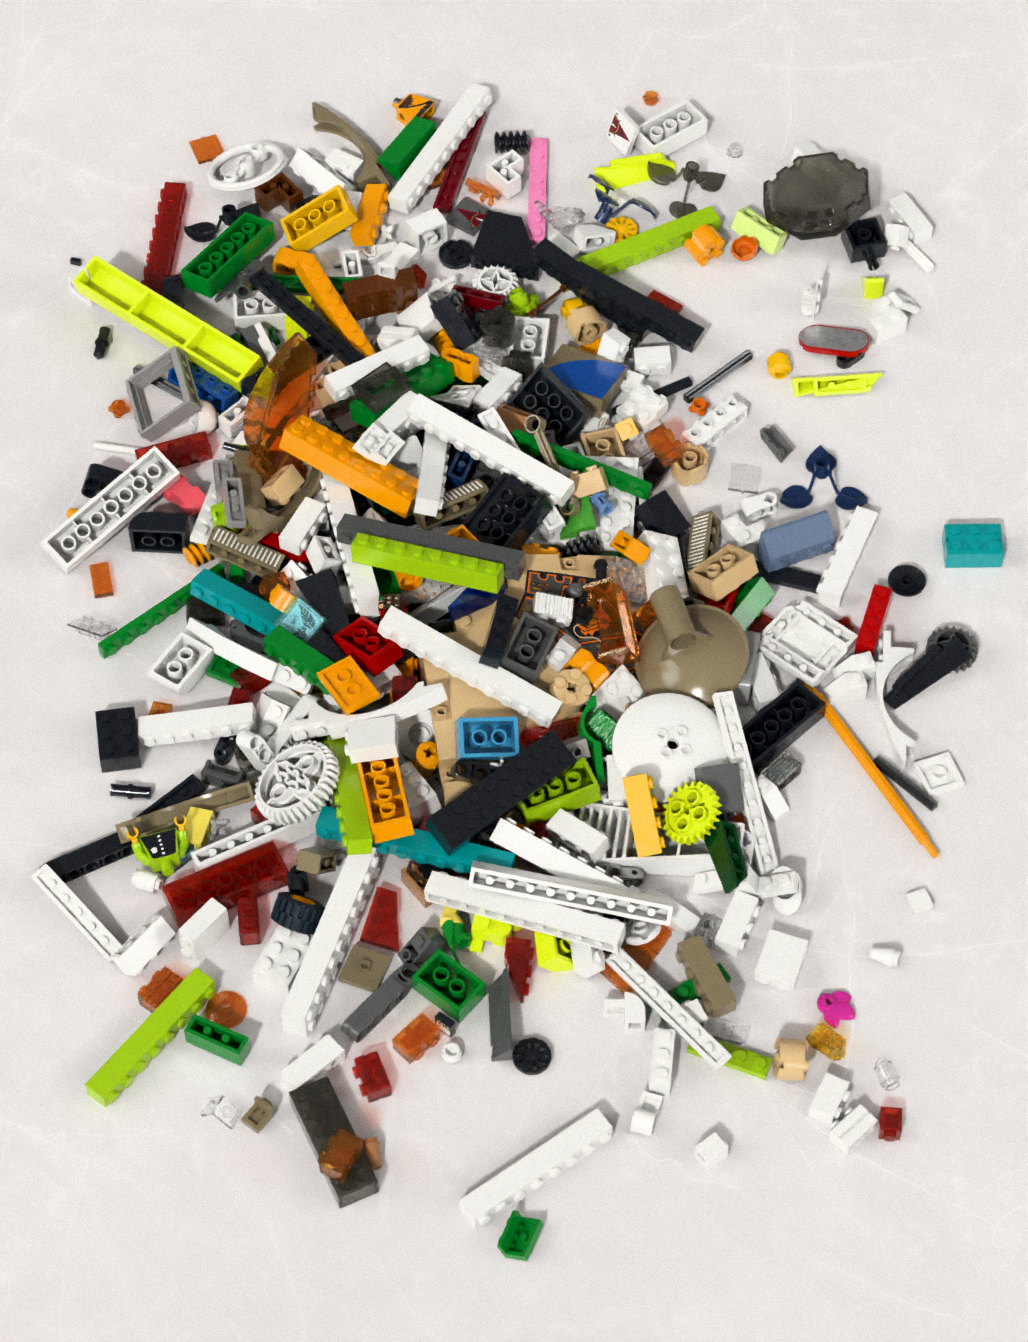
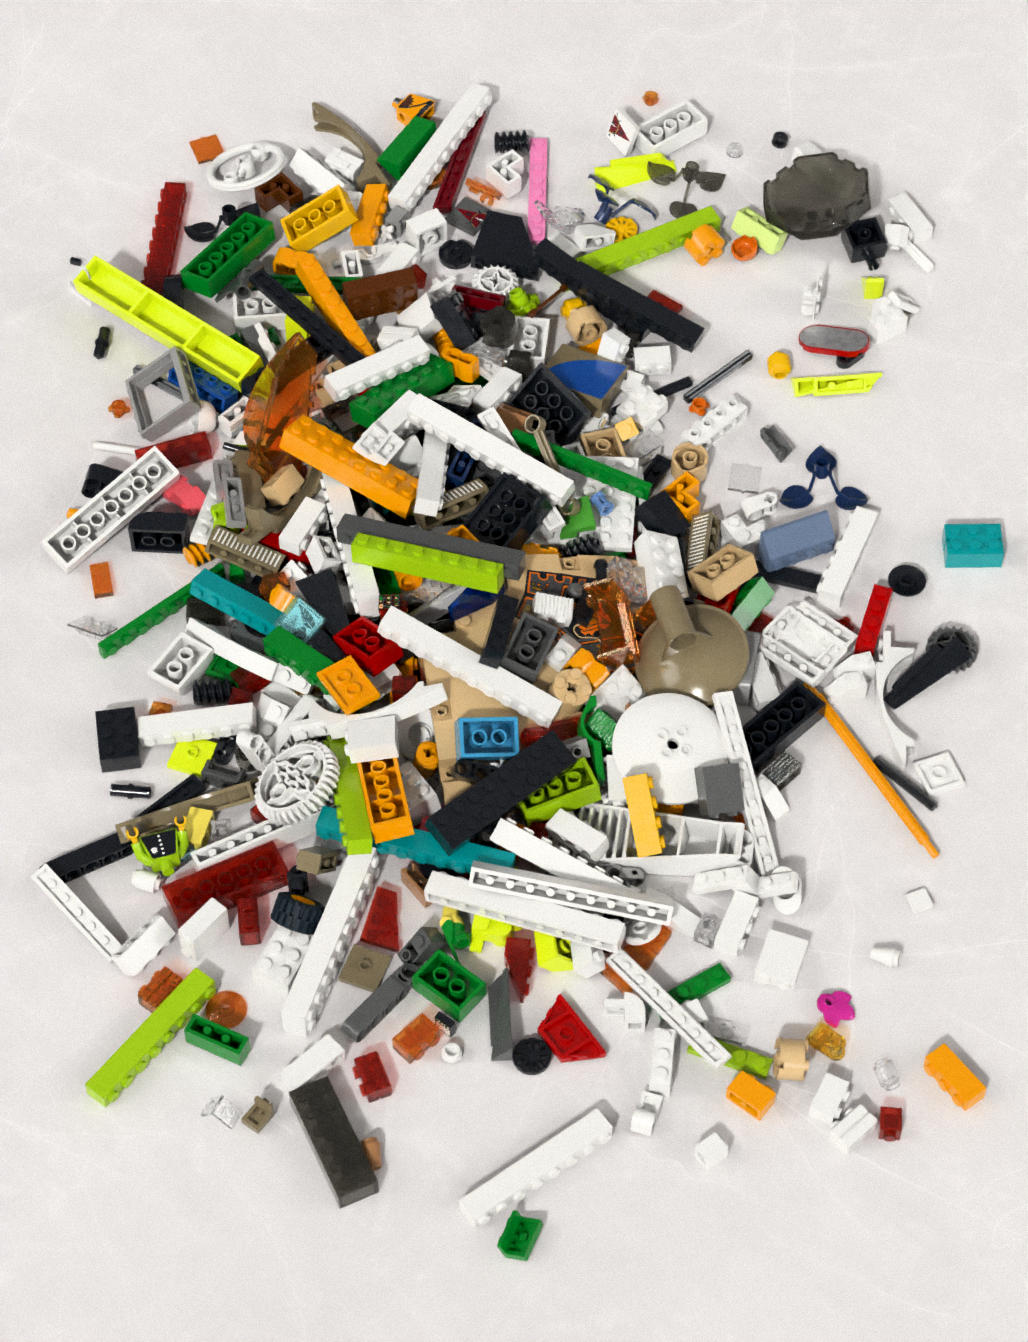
clear orange brick [318,1128,363,1183] -> none
clear smoke window [351,362,411,414] -> none
white slope [378,261,399,279] -> none
tan brick [567,464,609,499] -> none
light orange brick [609,530,651,565] -> none
clear orange brick [644,424,684,468] -> none
neon yellow gear [661,781,722,846] -> none
dark tan brick [675,934,737,1019] -> none
dark green wedge [704,809,748,894] -> none
none -> neon yellow plate [167,739,217,778]
none -> black piece [193,678,233,704]
none -> light grey brick [385,206,410,237]
none -> red wing [537,994,606,1063]
none -> light orange brick [660,471,700,524]
none -> light orange brick [726,1070,776,1121]
none -> black bush [772,132,788,149]
none -> light orange brick [923,1043,986,1111]

